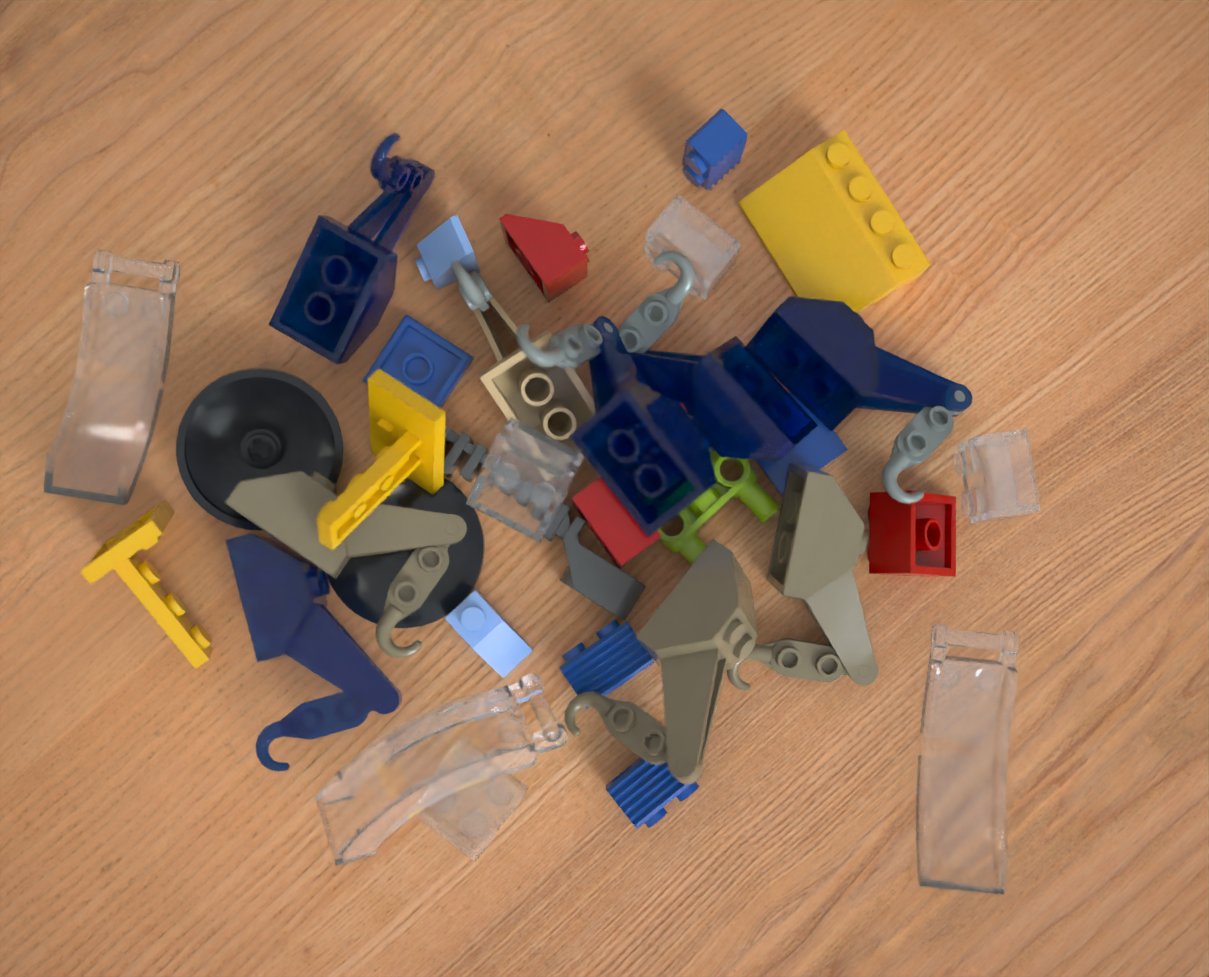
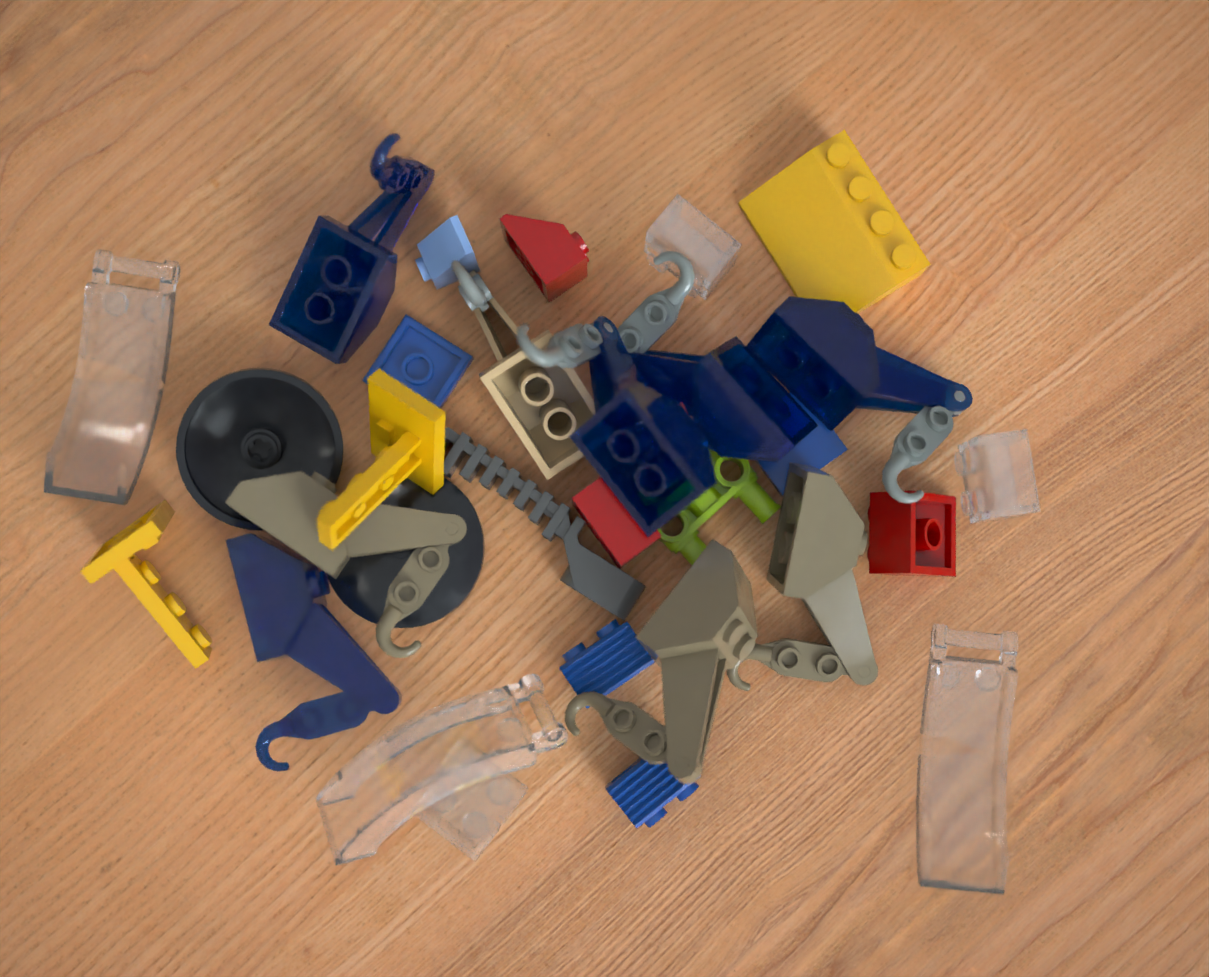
light blue slope [445,590,533,678] -> none
clear piece [466,417,585,543] -> none
blue brick [682,108,747,190] -> none

